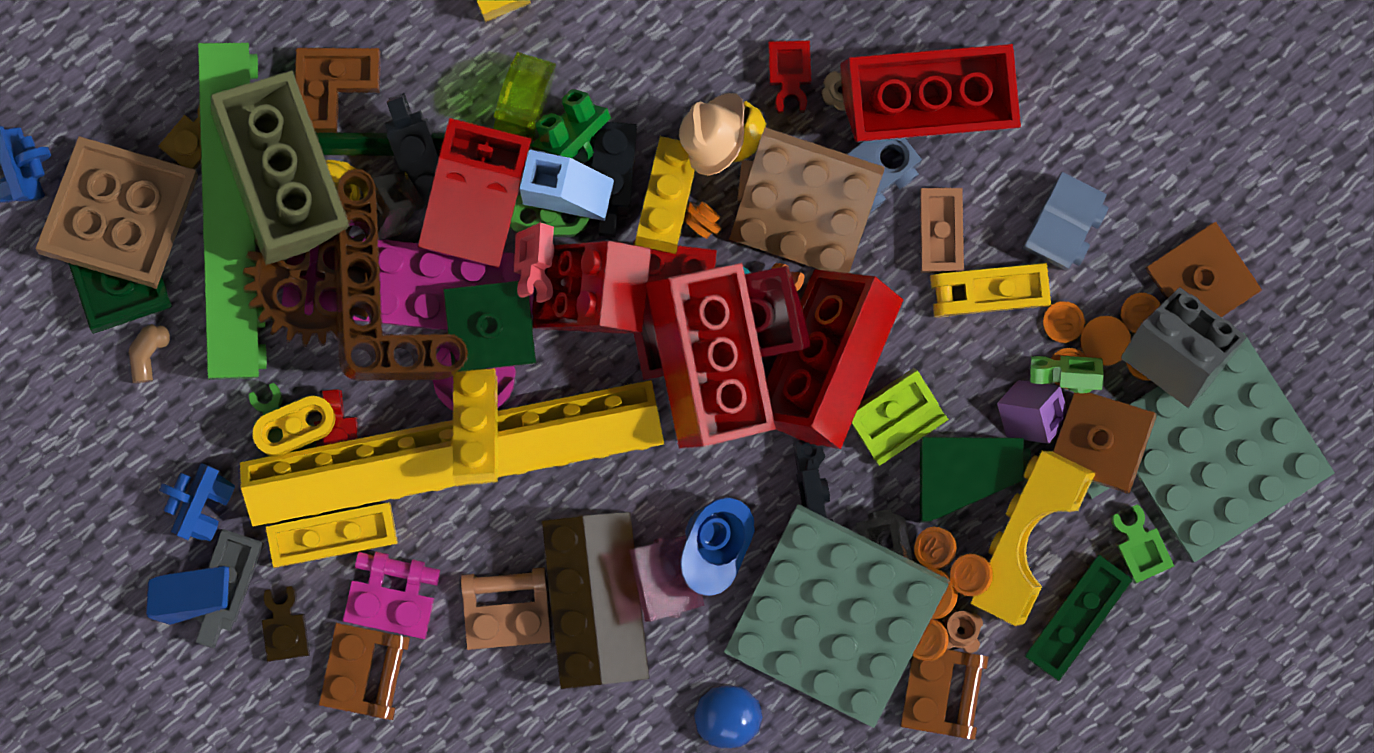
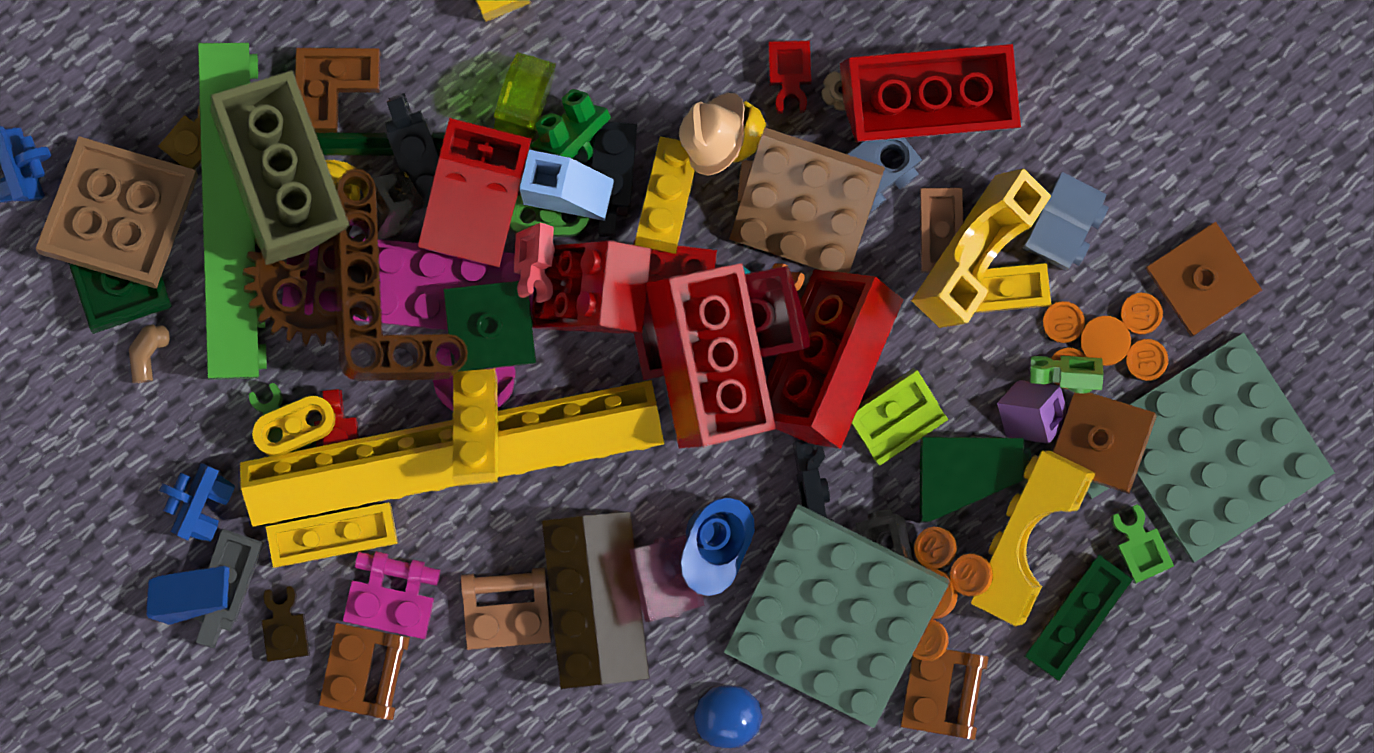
orange plate [684,201,721,239] -> none
nougat plate [942,609,983,654] -> none
dark grey slope [1121,287,1247,408] -> none
none -> yellow arch [911,168,1051,328]

